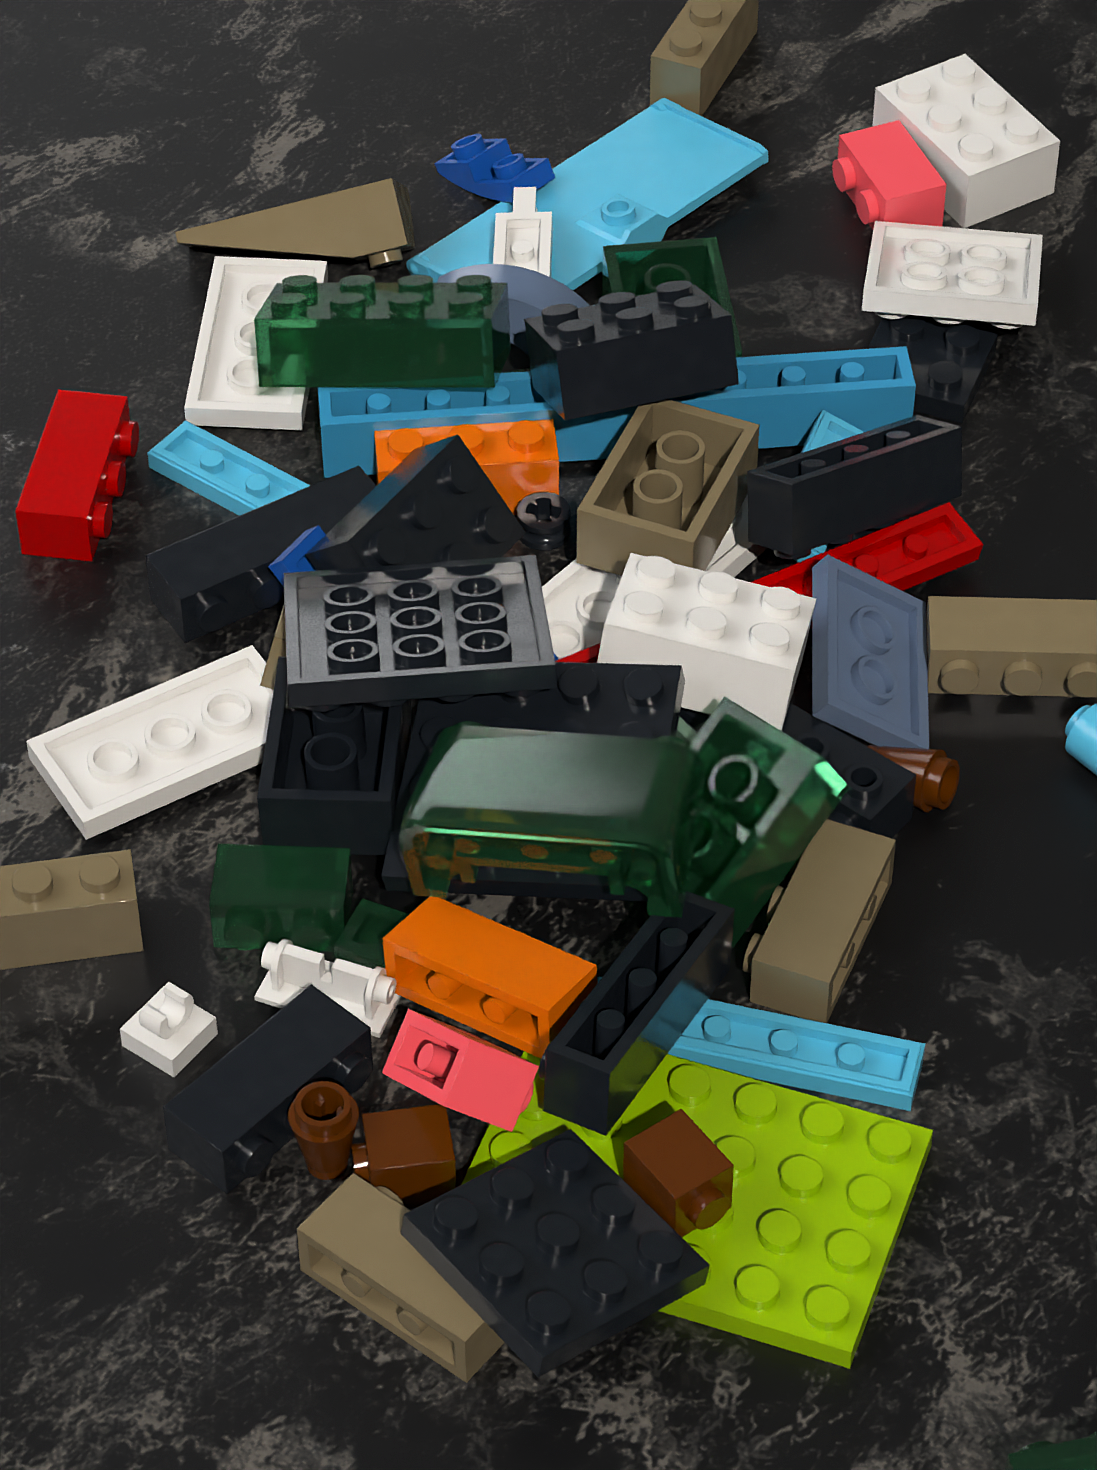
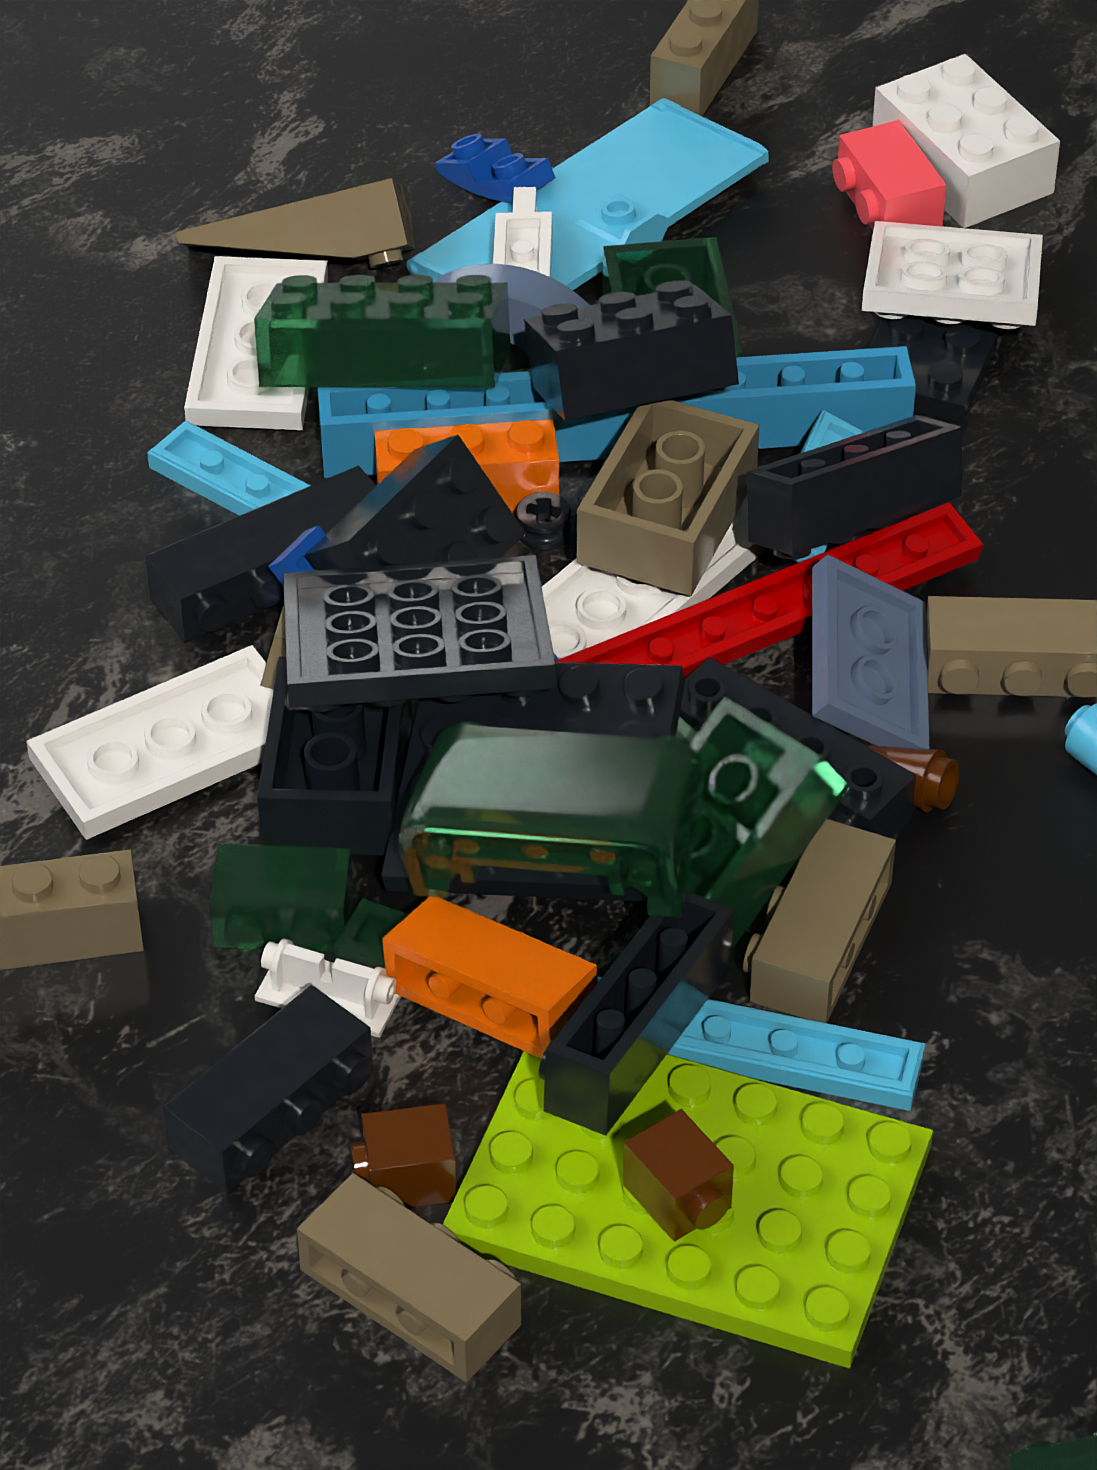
red brick [15,389,139,561] -> none
white tile [120,982,218,1077] -> none
reddish brown cone [288,1081,359,1180] -> none
coral brick [382,1009,539,1132] -> none
black plate [401,1129,710,1377] -> none
white brick [597,553,816,732] -> none

